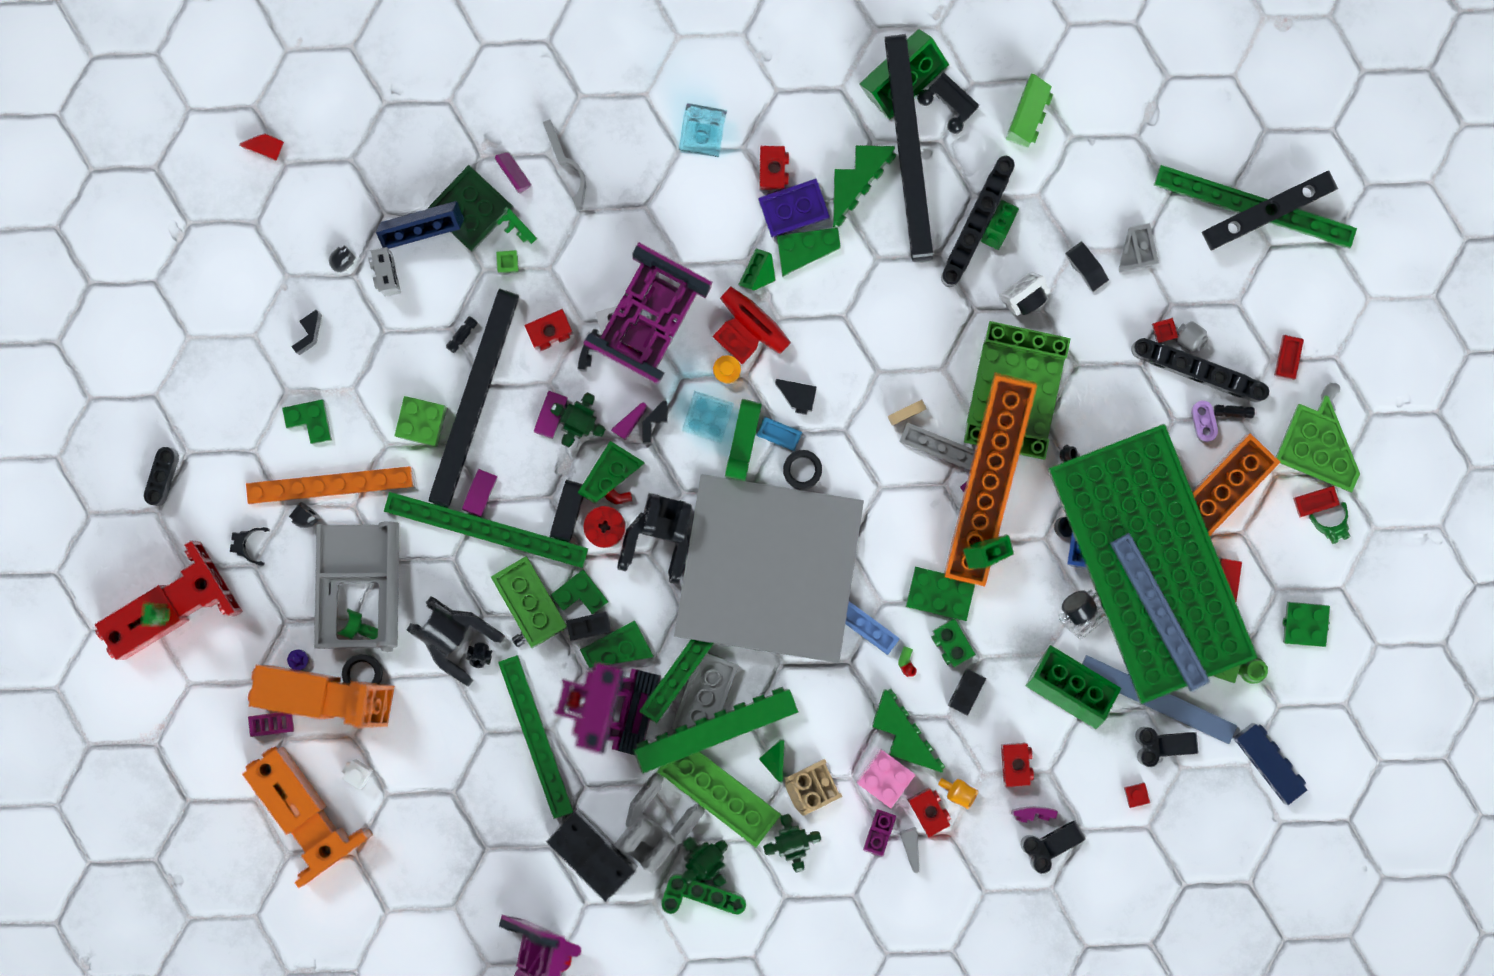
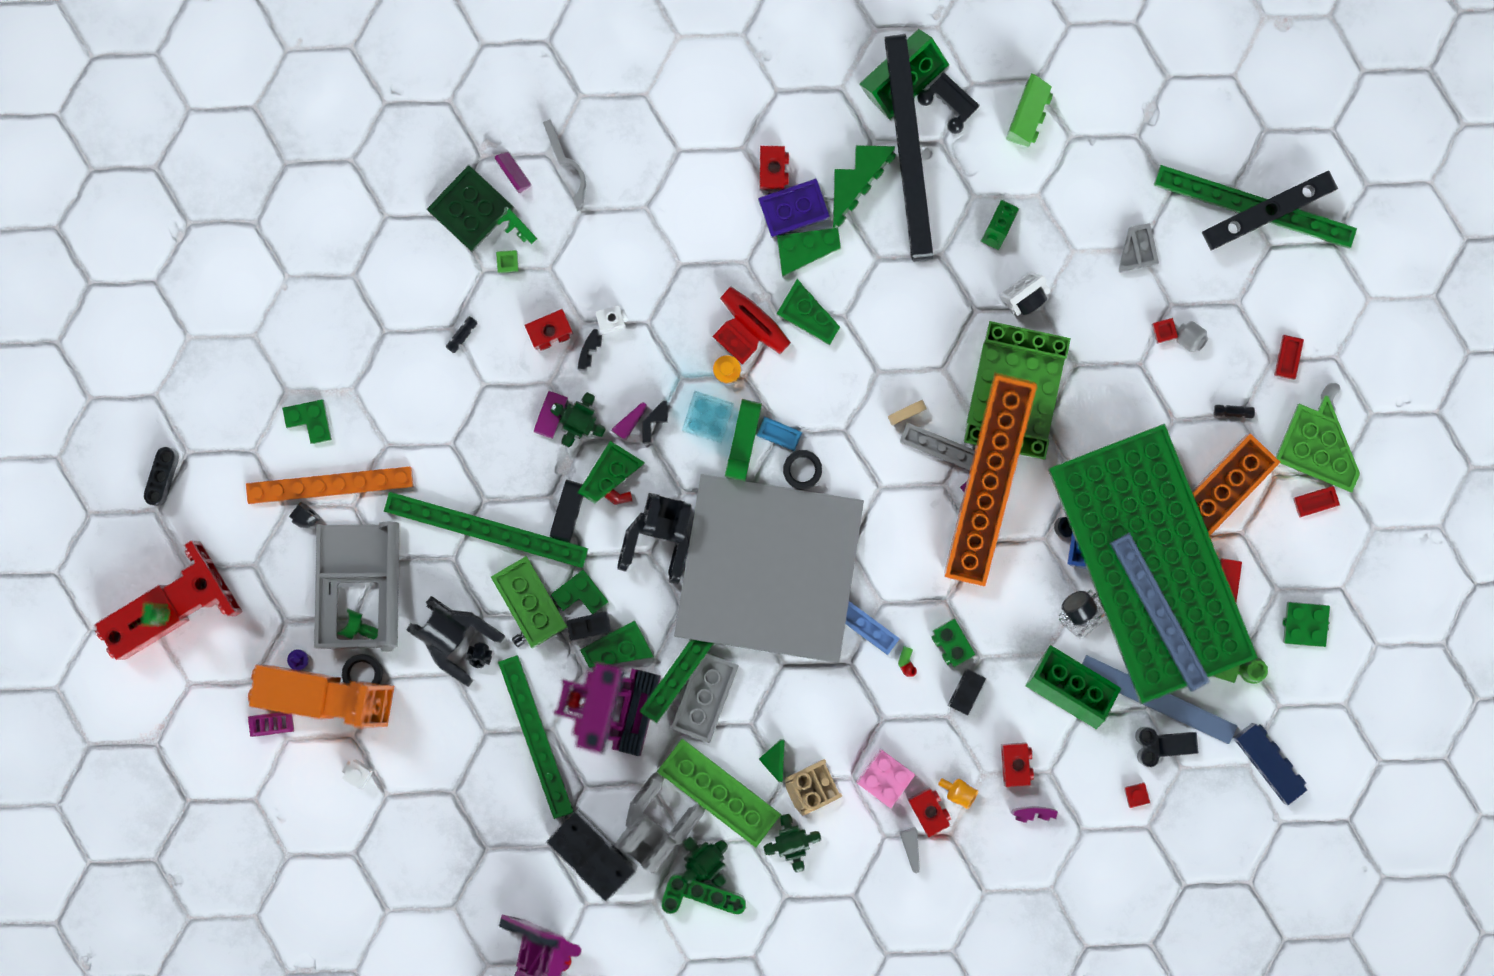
black helmet [230,527,270,566] -> none
red slope [239,133,284,161] -> none
orange brick [242,746,373,889] -> none
black slope [291,310,322,355] -> none
black piece [329,245,356,272] -> none
light grey piece [368,247,401,296] -> none
dark blue brick [376,201,464,249] -> none
bright green brick [394,396,448,447] -> none
black beam [428,288,519,508] -> none
magenta slope [462,469,498,517] -> none
magenta container [583,242,712,384] -> none
red brick [584,506,626,548] -> none
green brick [633,687,799,774] -> none
clear light blue slope [679,103,727,158] -> none
green slope [738,248,776,291] -> none
black slope [775,379,817,415] -> none
magenta slope [862,809,897,857] -> none
green slope [872,689,945,773] -> none
green plate [906,566,975,621] -> none
black beam [941,155,1015,287] -> none
green slope [963,534,1014,569] -> none
black piece [1020,820,1085,874] -> none
black plate [1060,445,1078,462] -> none
black slope [1065,241,1109,292] -> none
black beam [1131,338,1269,402] -> none
lavender plate [1191,401,1218,442] -> none
green helmet [1309,502,1351,544] -> none
none -> green wing [776,279,840,346]

